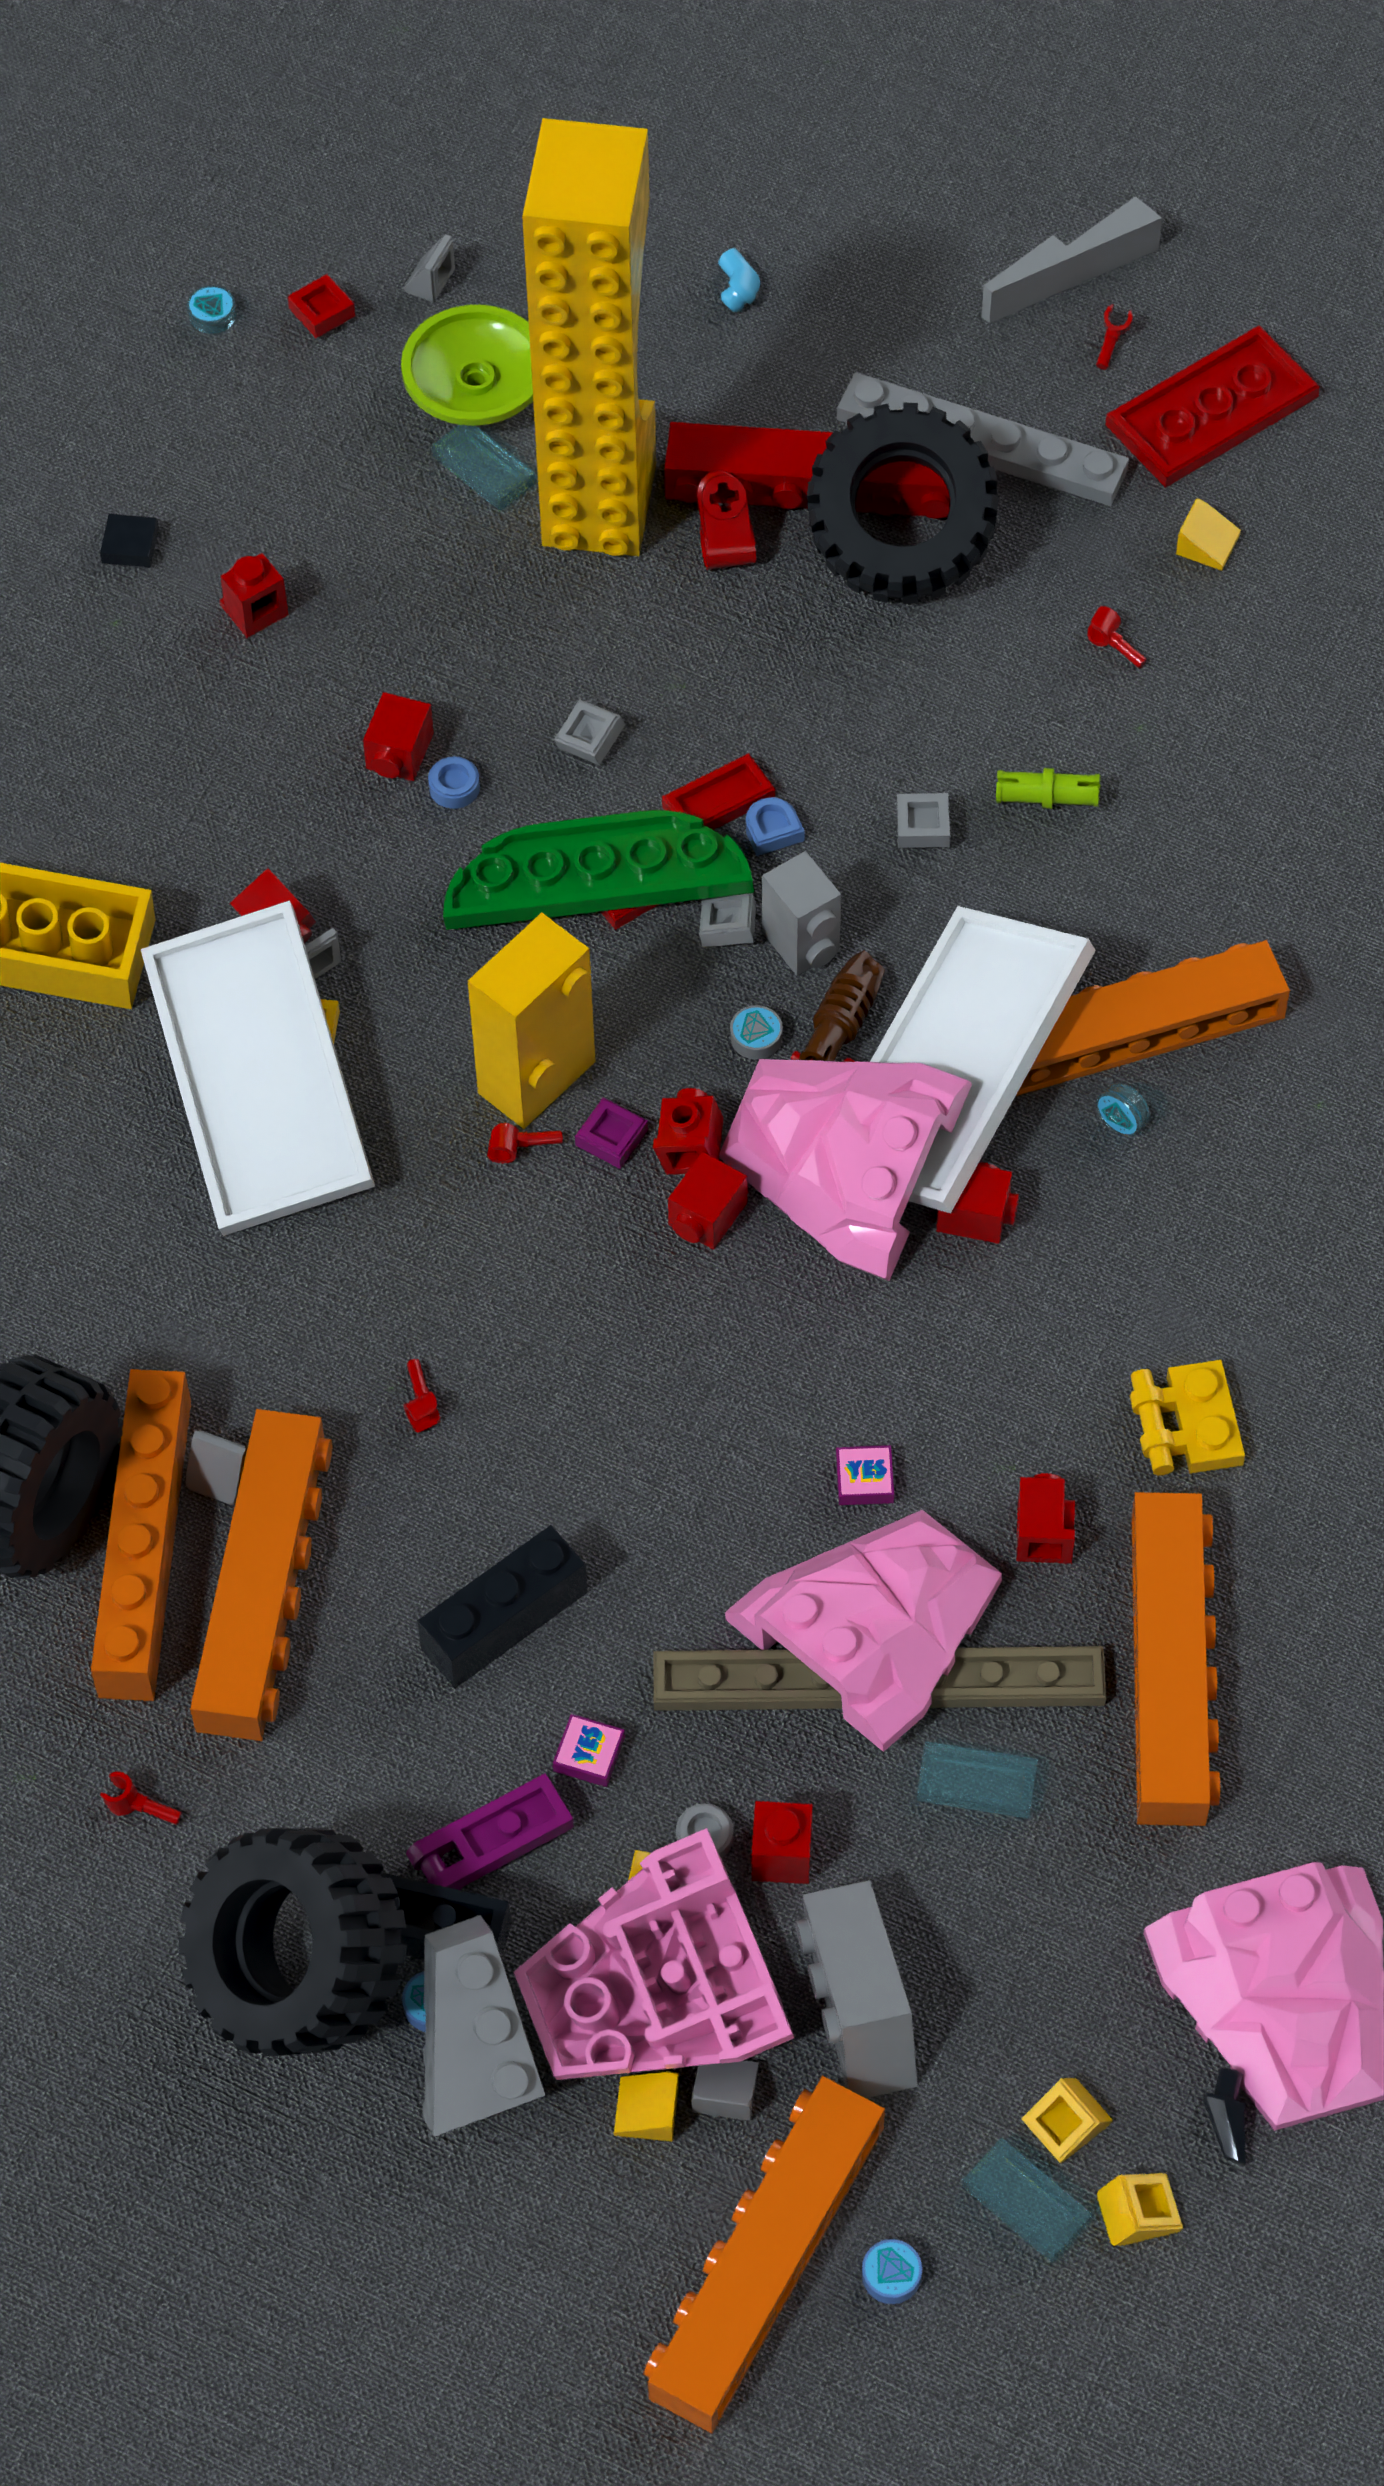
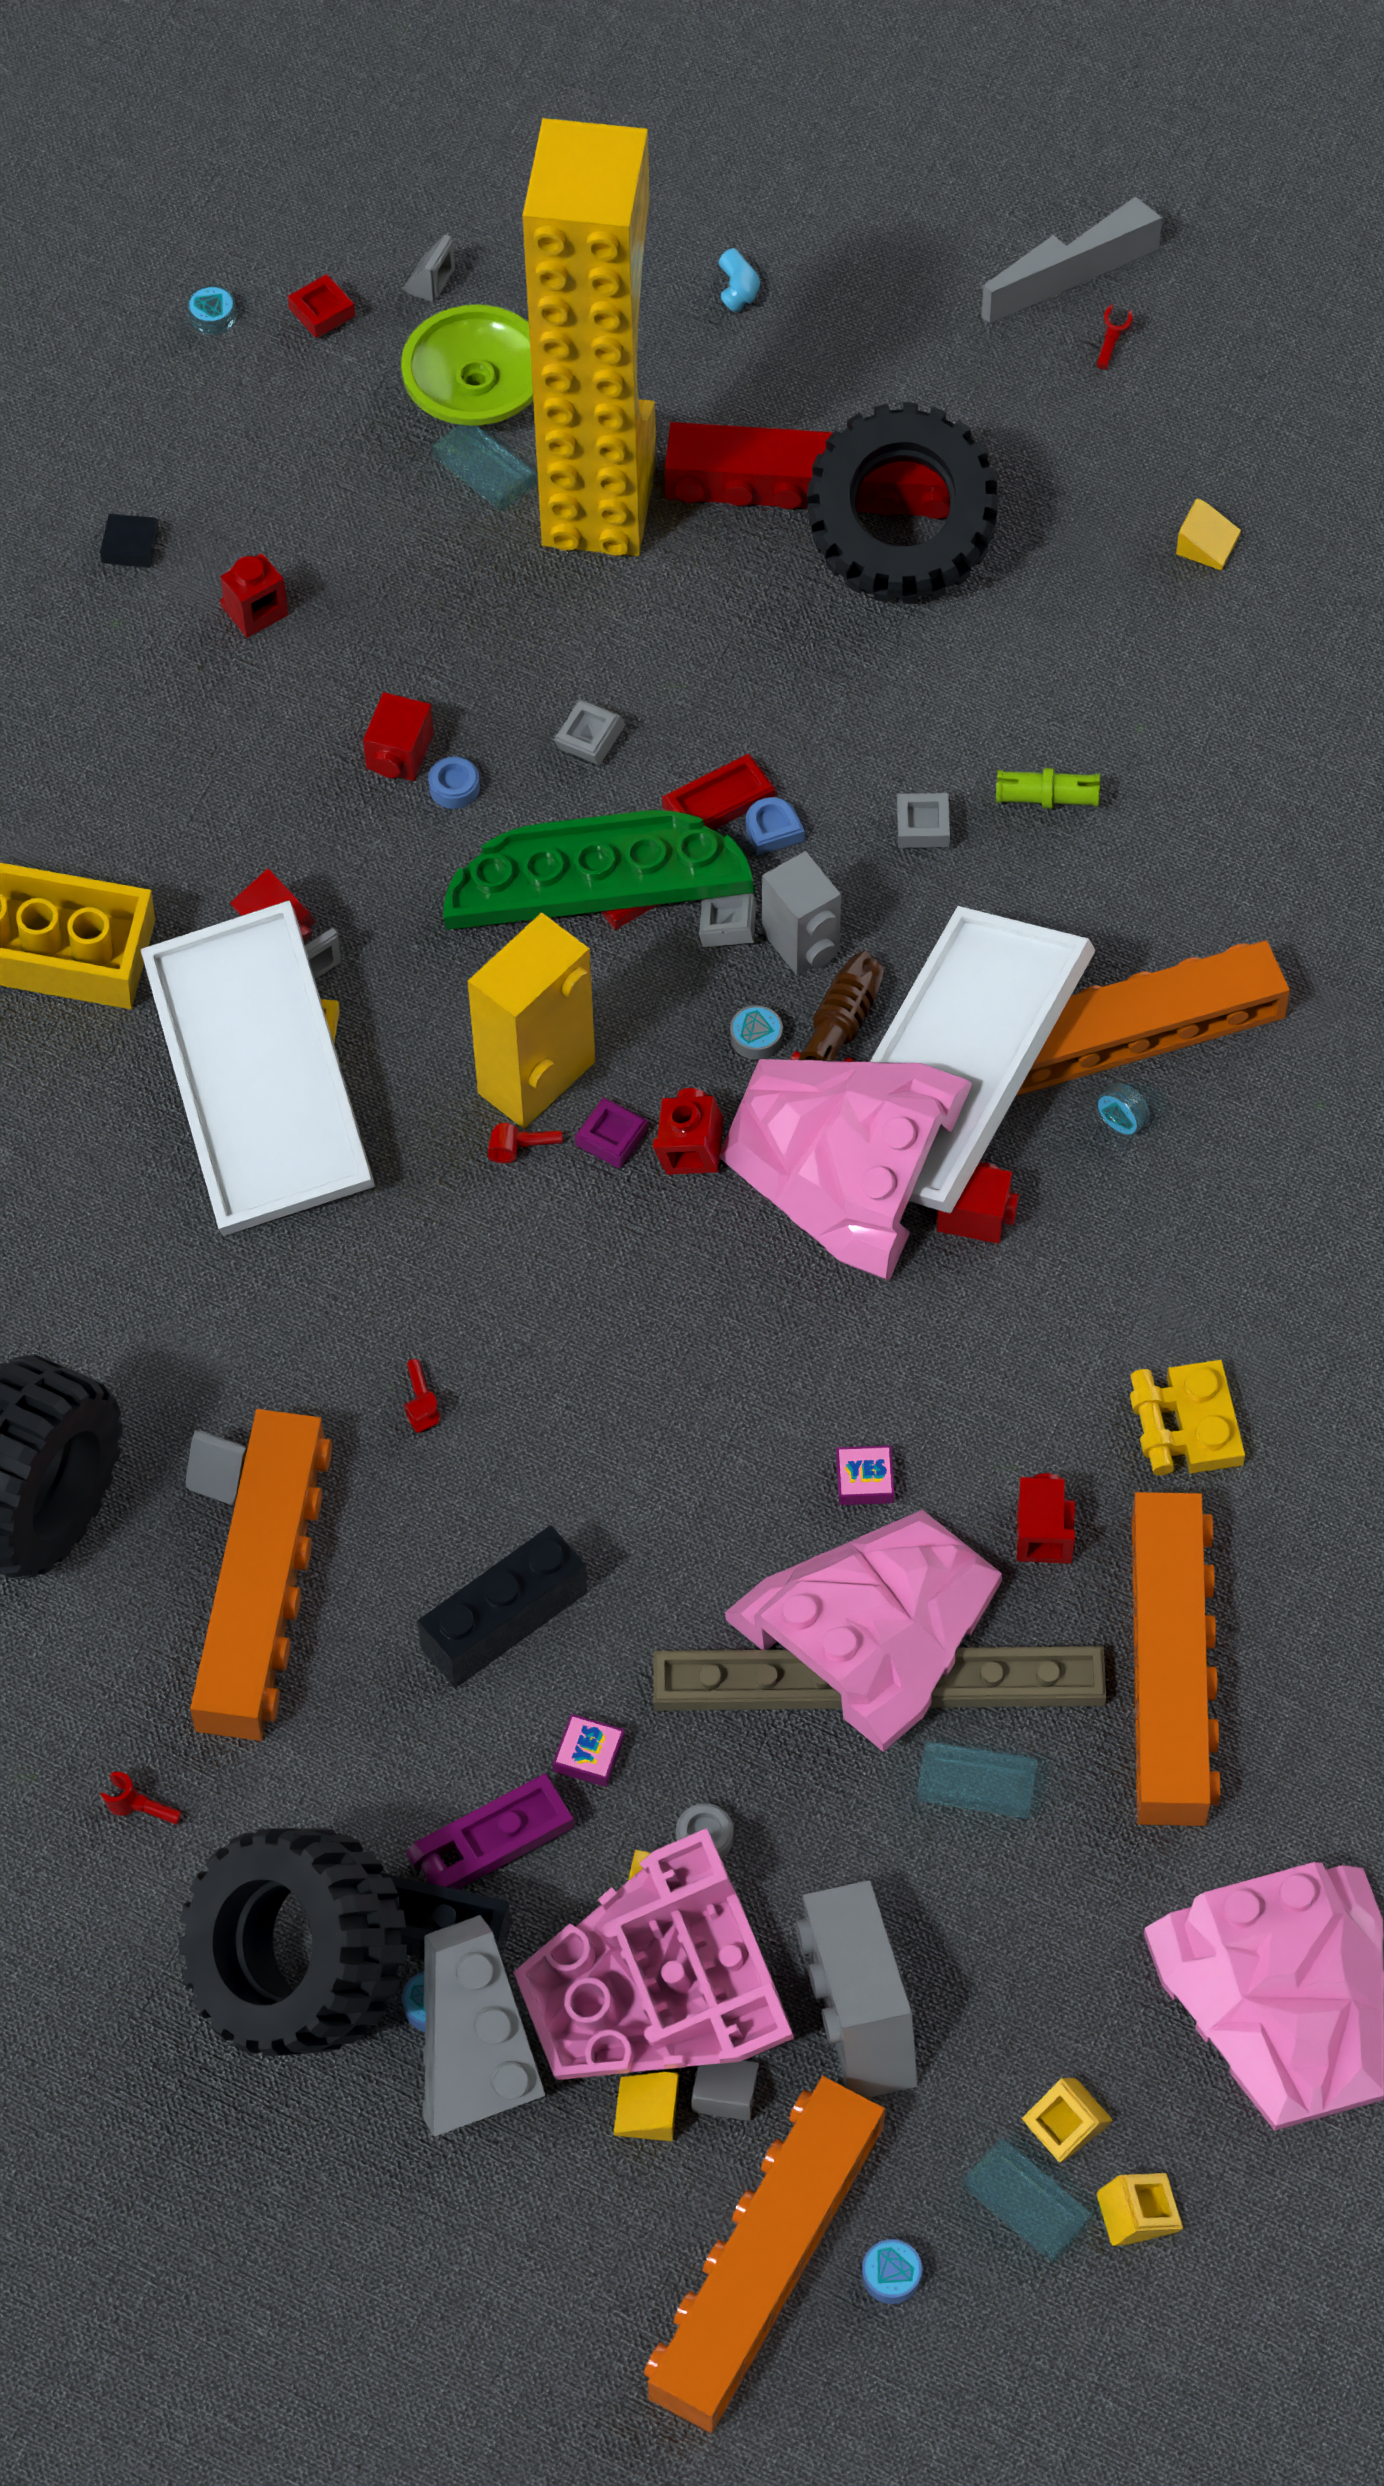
orange brick [91,1369,191,1701] -> none
red brick [668,1152,748,1250] -> none
red piece [697,470,756,570] -> none
red brick [752,1801,813,1884] -> none
light grey plate [837,372,1129,506] -> none
red hand [1087,606,1147,669] -> none
red tile [1105,325,1320,488] -> none
black bar [1203,2068,1246,2167] -> none

